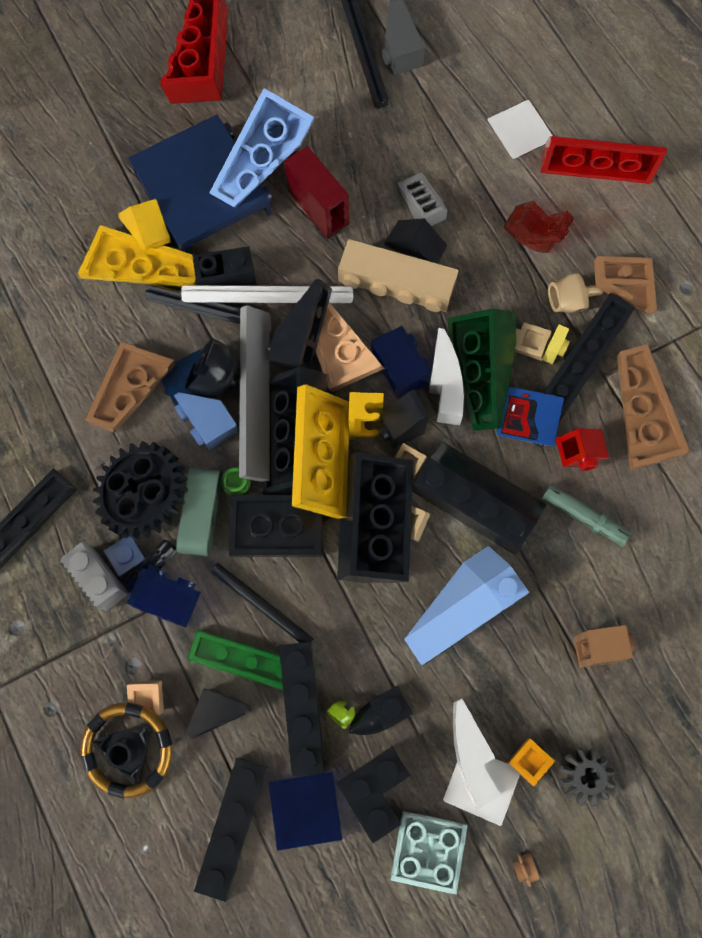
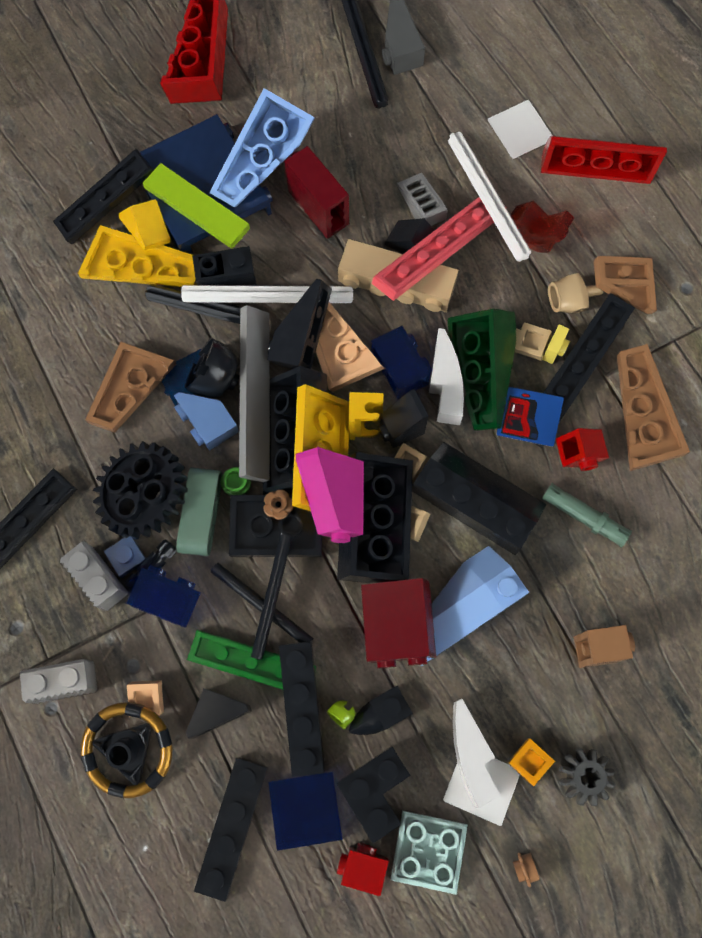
none -> light grey brick [20,659,97,704]
none -> black tile [53,149,154,244]
none -> lime tile [142,163,250,249]
none -> black bar [251,534,292,660]
none -> medium nougat plate [263,490,294,520]
none -> dark pink slope [296,447,364,543]
none -> red brick [336,843,389,896]
none -> dark red brick [361,578,436,668]
none -> coral tile [372,197,507,301]
none -> white axle [448,132,531,262]

